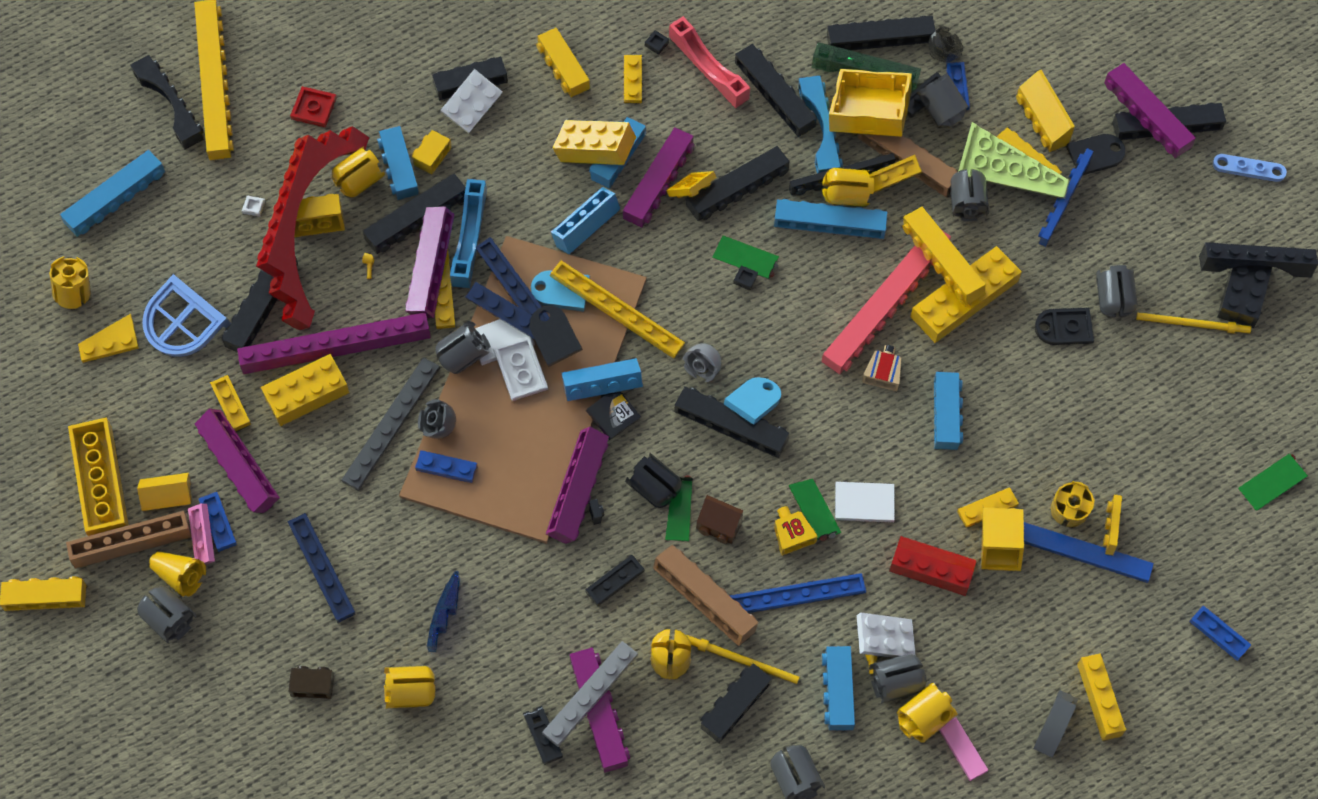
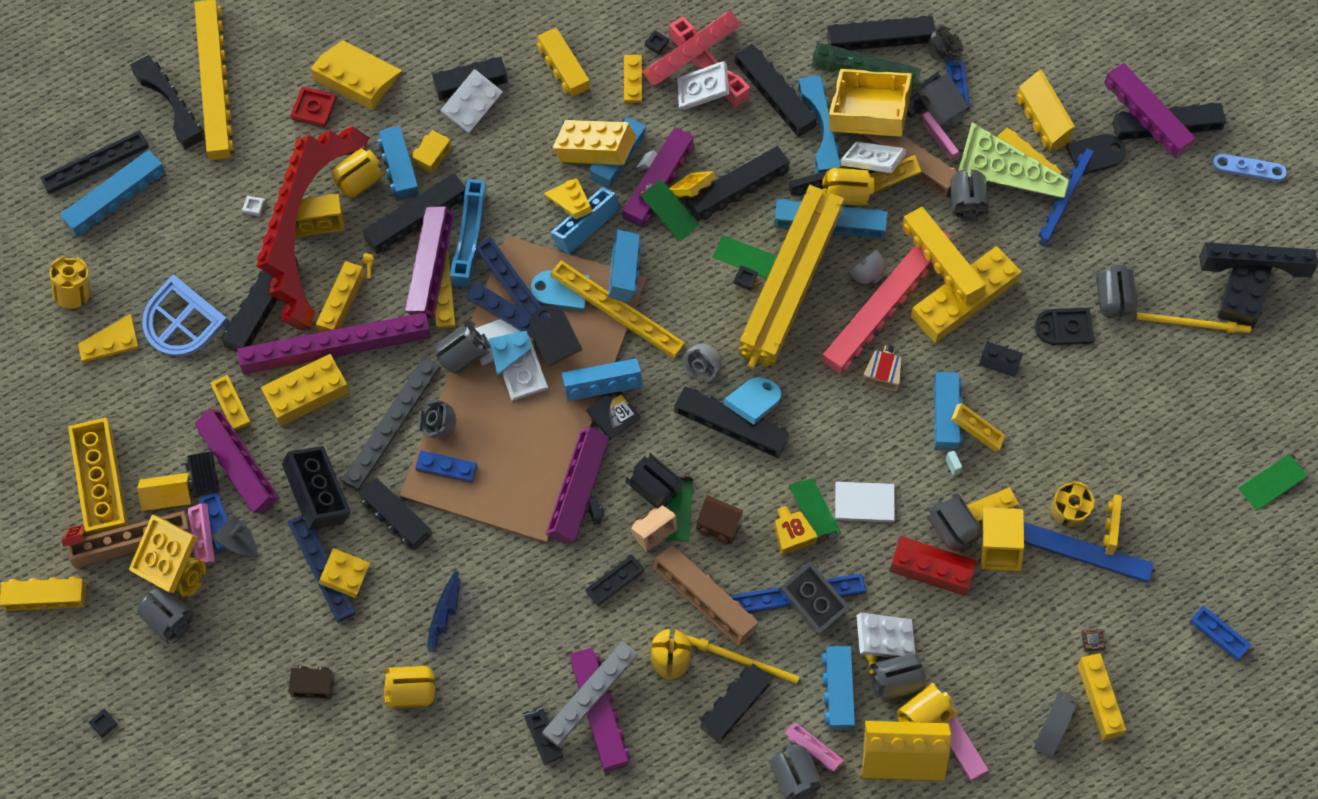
none -> black plate [40,130,149,194]
none -> red tile [61,524,87,547]
none -> black tile [88,709,118,738]
none -> yellow plate [129,515,198,593]
none -> black brick [185,451,220,494]
none -> dark grey shield [212,515,258,557]
none -> black brick [282,446,351,531]
none -> yellow slope [311,40,402,110]
none -> yellow brick [316,261,365,333]
none -> yellow plate [318,548,370,598]
none -> black brick [359,477,432,550]
none -> medium azure wing [489,331,531,375]
none -> yellow wing [544,178,593,219]
none -> dark azure brick [608,230,642,303]
none -> light nougat slope [631,505,678,552]
none -> white tile [636,150,658,171]
none -> green piece [639,179,699,242]
none -> coral arch [642,10,741,86]
none -> white tile [677,61,729,110]
none -> yellow brick [739,185,844,369]
none -> dark grey brick [778,561,850,634]
none -> bright pink plate [785,722,844,771]
none -> white tile [841,141,906,173]
none -> light grey cylinder [848,249,885,284]
none -> yellow slope [862,721,951,781]
none -> bright pink tile [922,111,959,162]
none -> dark grey cylinder [927,494,982,551]
none -> light aqua tile [945,451,962,476]
none -> yellow plate [951,403,1005,452]
none -> black brick [979,341,1023,377]
none -> tile [1081,629,1105,651]

